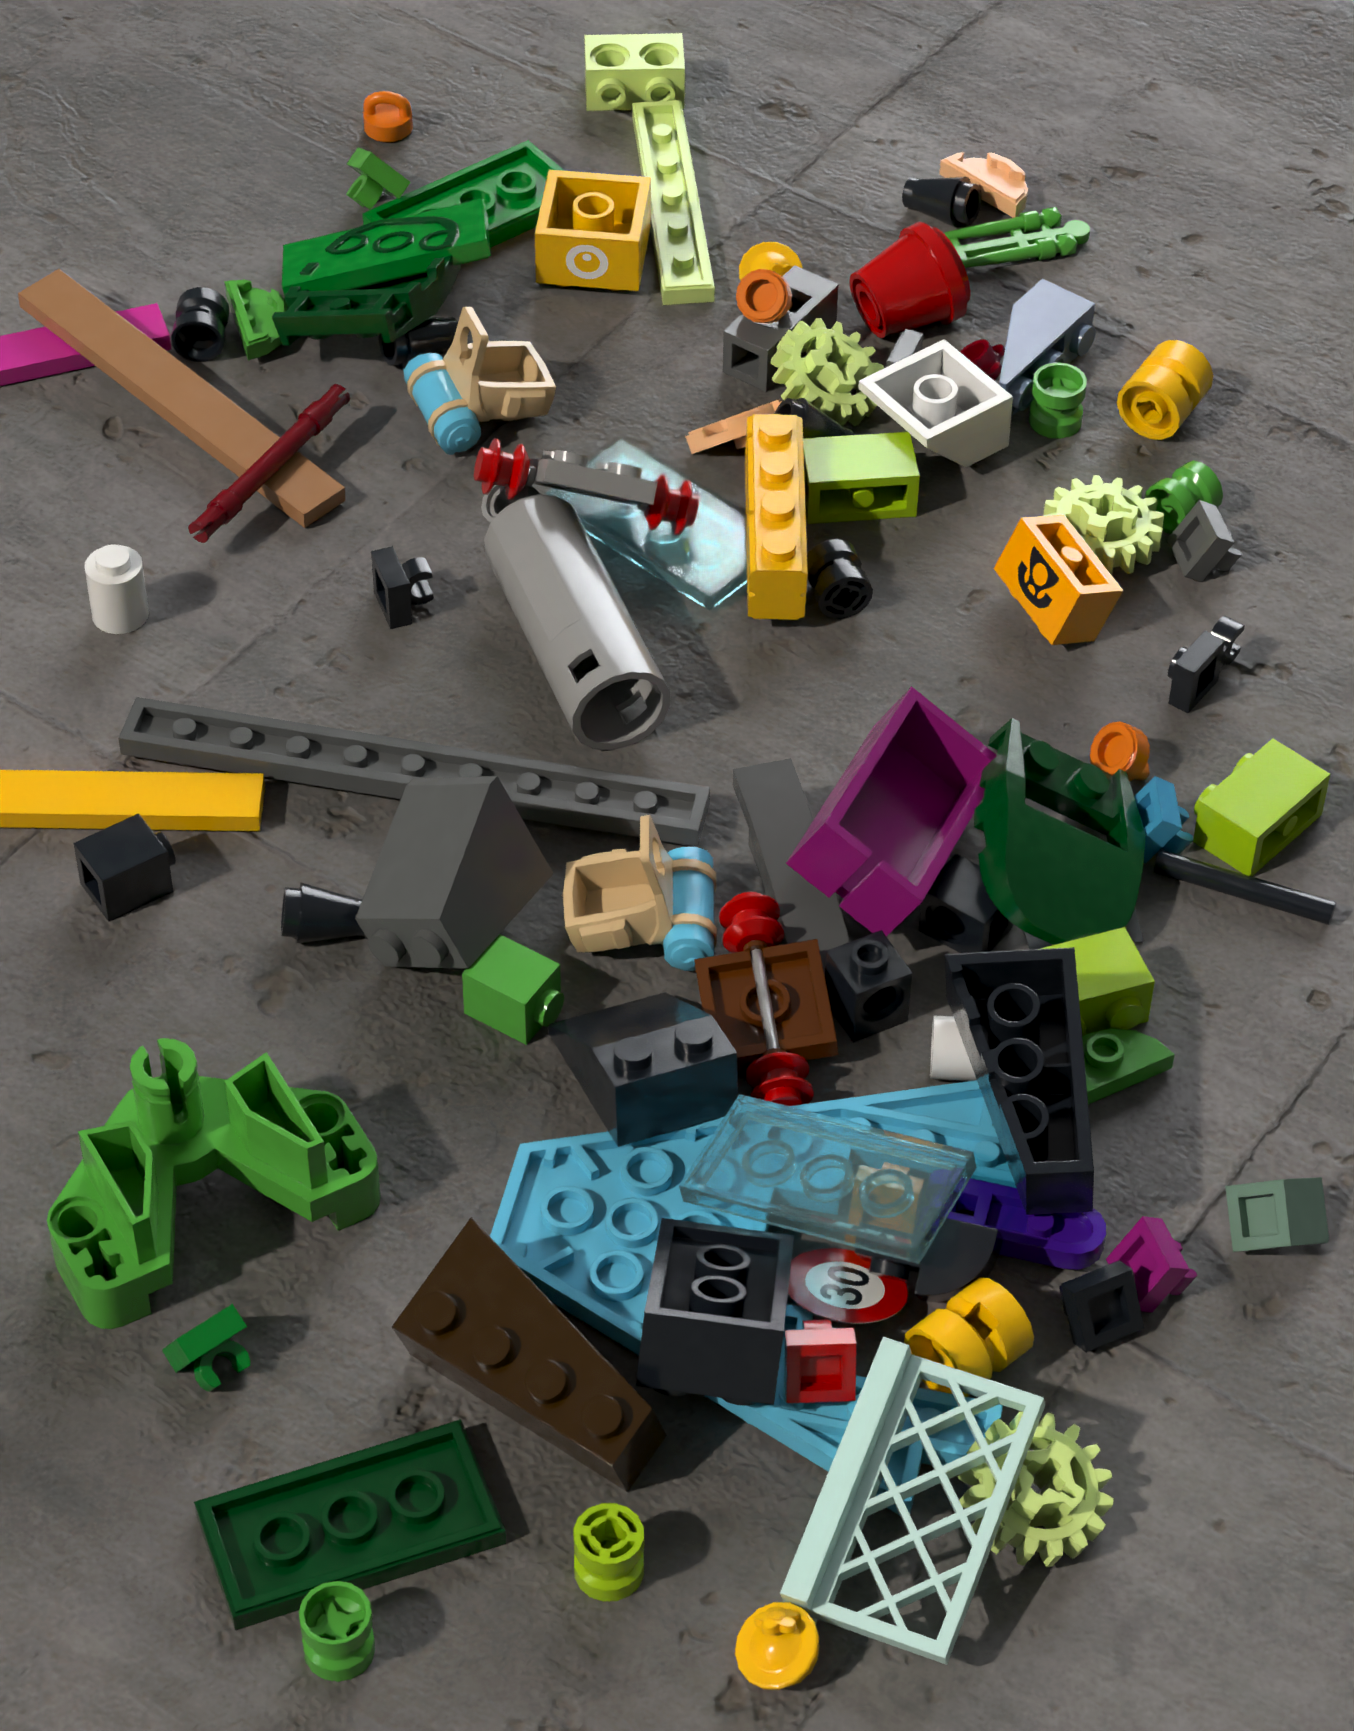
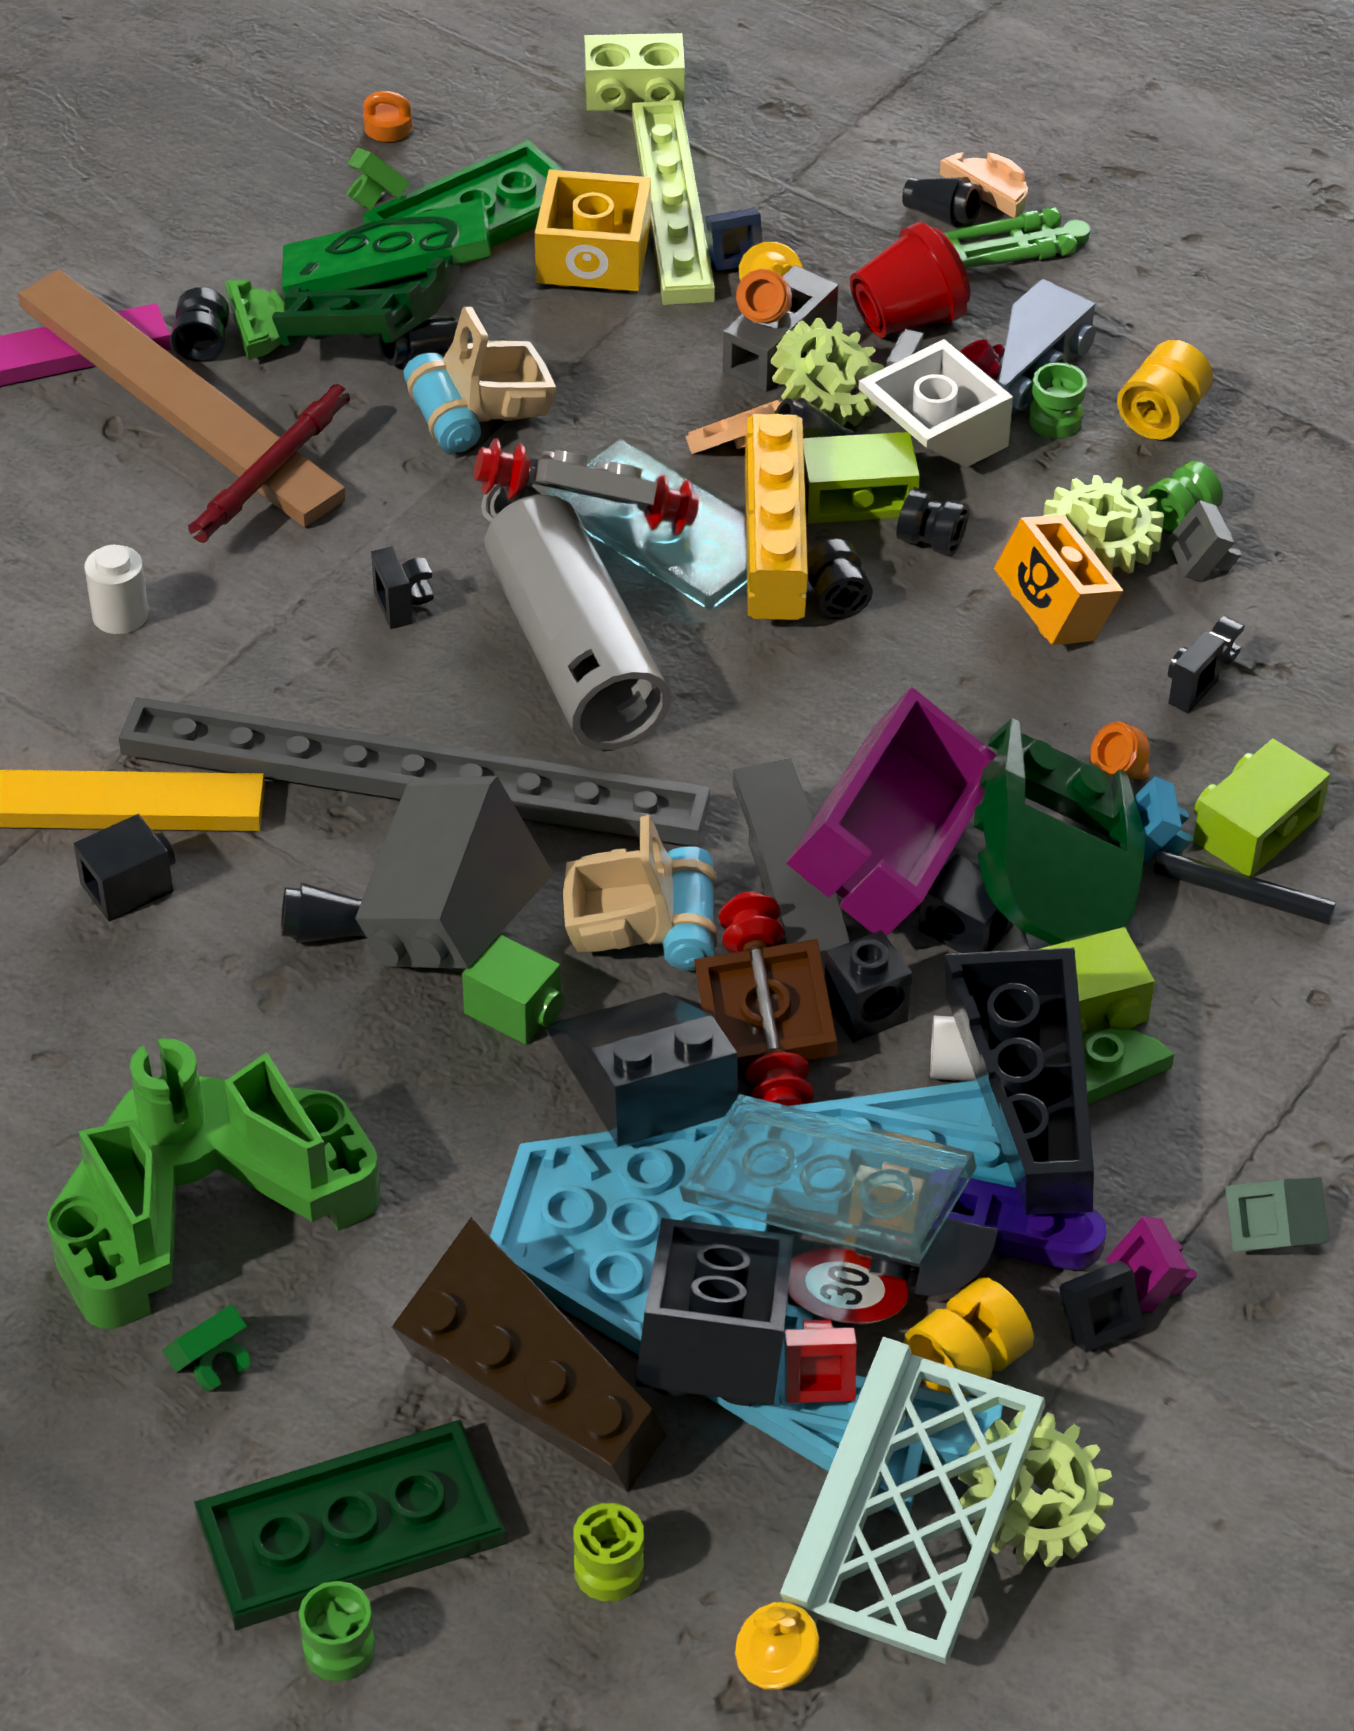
none -> dark blue tile [705,208,763,272]
none -> black wheel [896,487,970,557]

